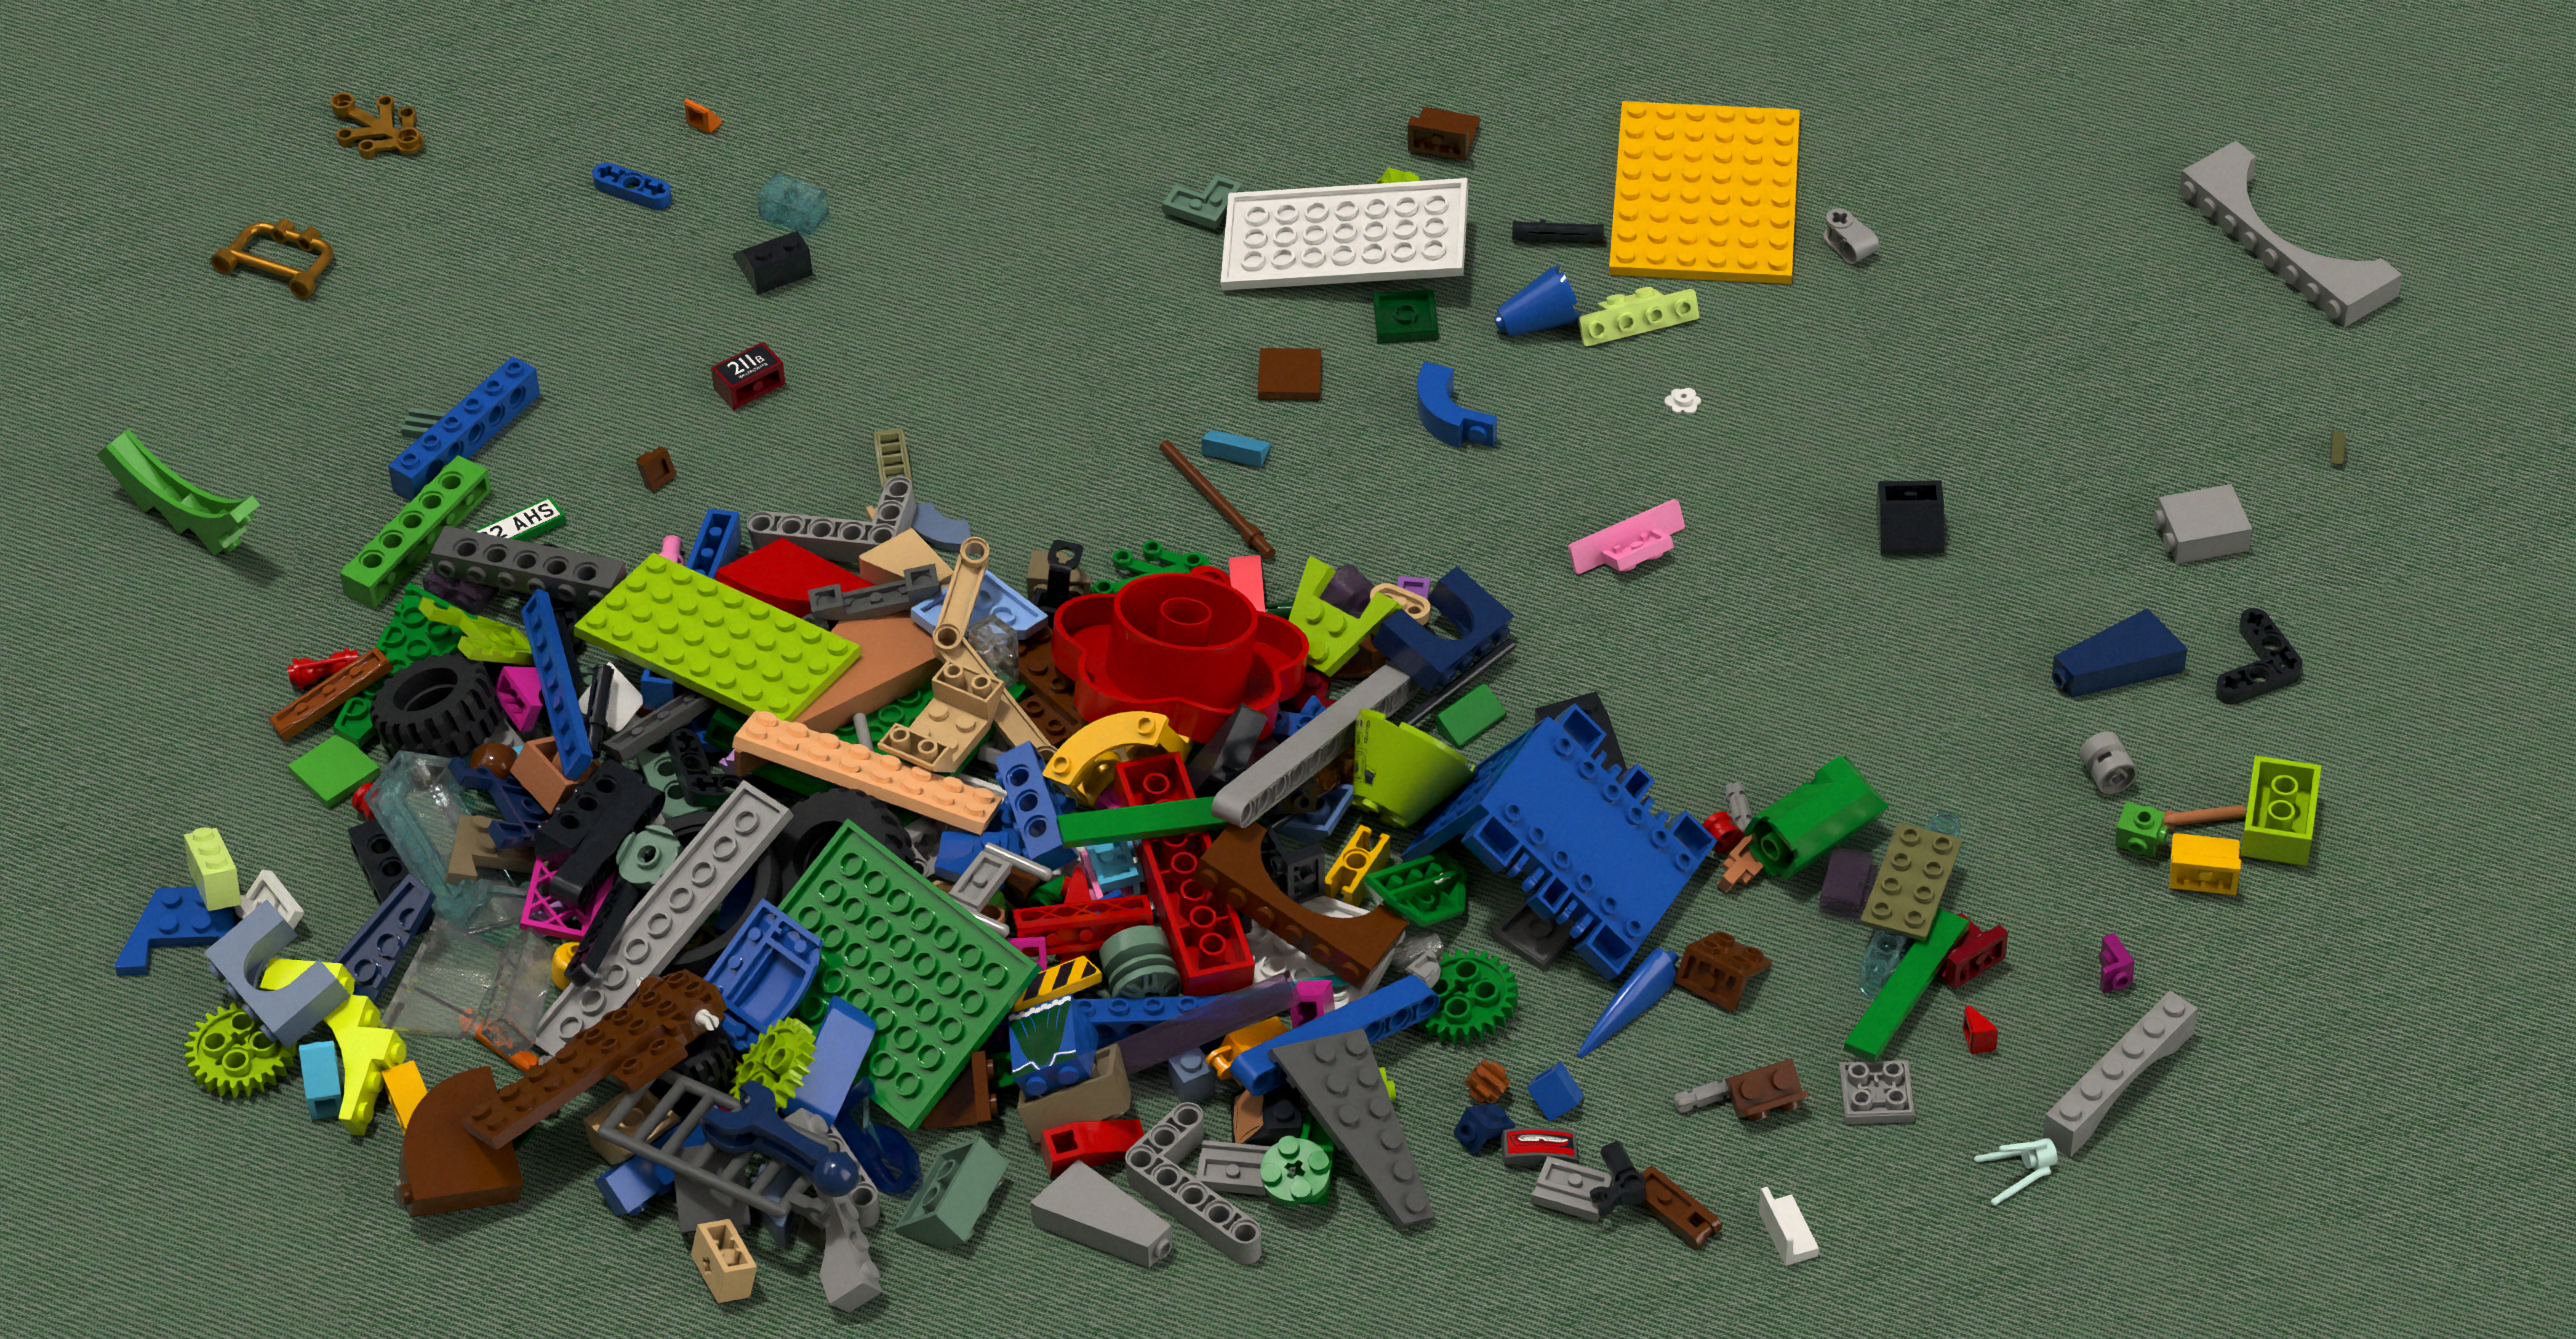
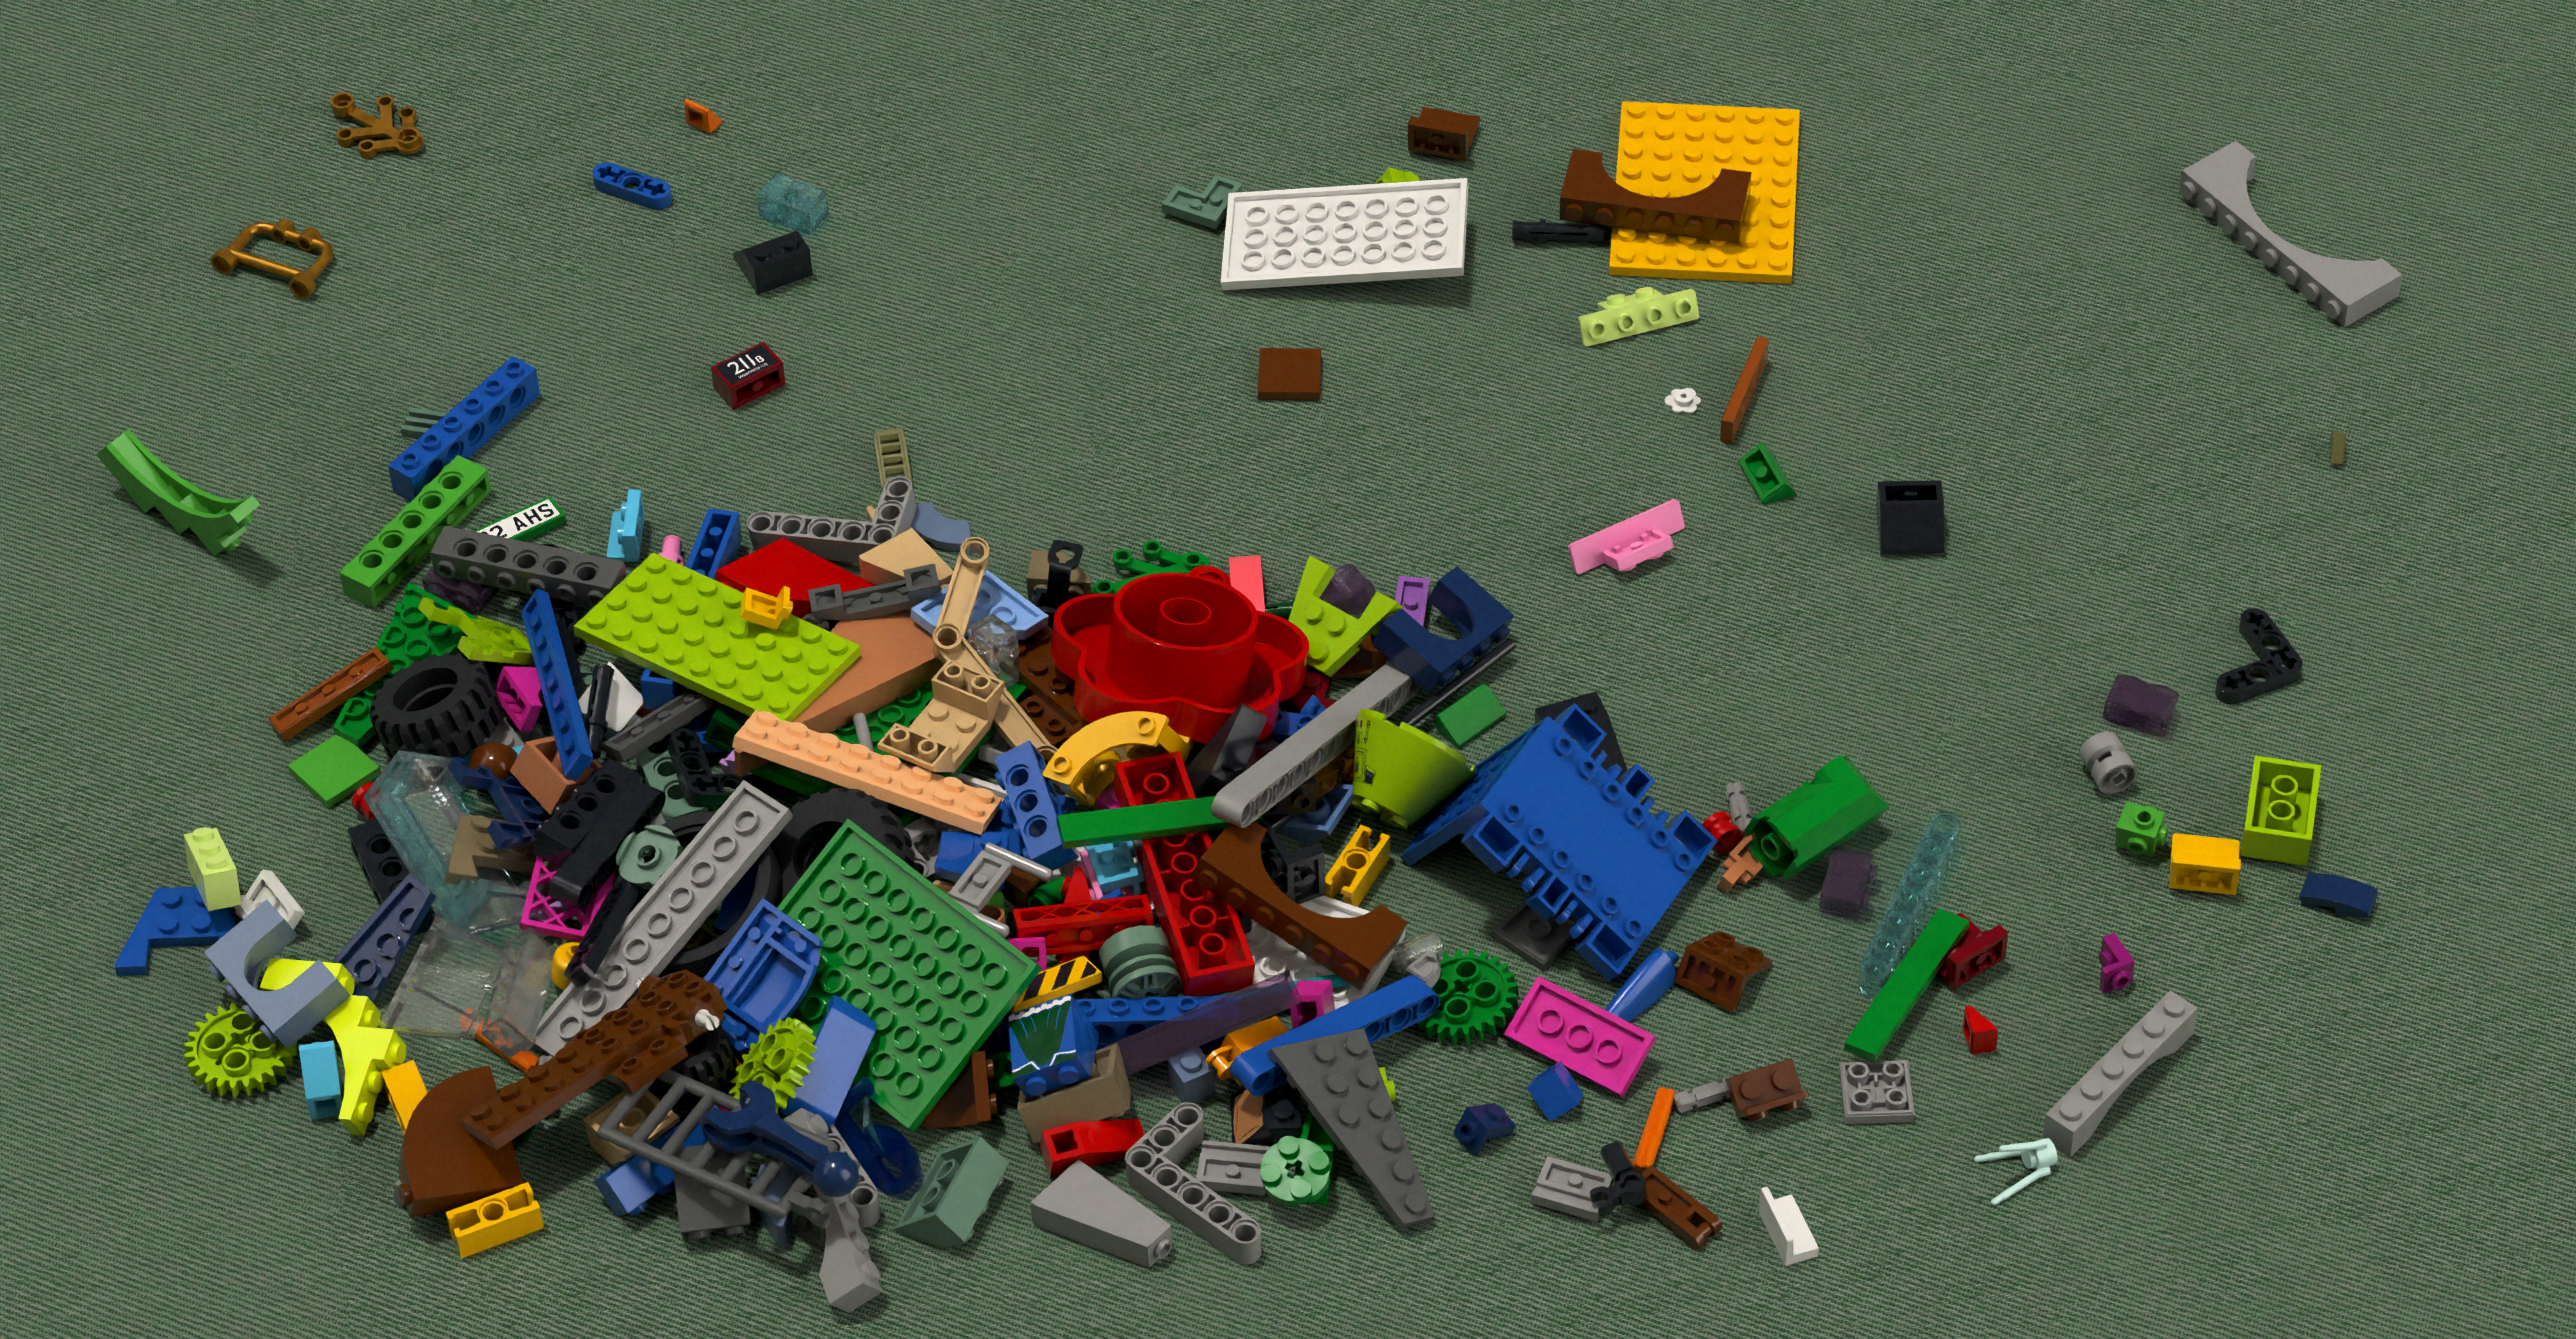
red piece [287,648,359,690] -> none
reddish brown tile [636,447,677,491] -> none
tan brick [691,1219,757,1303] -> none
reddish brown bar [1160,440,1276,559] -> none
dark azure slope [1201,430,1271,467] -> none
green wedge [1363,851,1467,927] -> none
tan plate [1370,583,1431,626] -> none
dark green tile [1373,290,1438,344] -> none
blue arch [1417,362,1497,448] -> none
dark orange gear [1465,1059,1510,1104] -> none
blue cone [1493,265,1582,336] -> none
slope [1501,1128,1578,1169] -> none
light grey piece [1823,208,1879,265] -> none
olive bracket [1861,823,1962,941] -> none
dark blue slope [2052,608,2188,698] -> none
light grey brick [2153,484,2252,564] -> none
nougat piece [2164,805,2246,831] -> none
none -> yellow piece [445,1182,544,1259]
none -> medium azure bracket [607,490,645,562]
none -> yellow bracket [740,586,793,630]
none -> dark pink plate [1504,976,1657,1098]
none -> reddish brown arch [1559,149,1752,243]
none -> orange axle [1633,1087,1675,1173]
none -> dark orange tile [1720,336,1769,445]
none -> green slope [1738,442,1797,505]
none -> clear purple brick [2103,675,2179,737]
none -> dark blue slope [2299,872,2379,918]

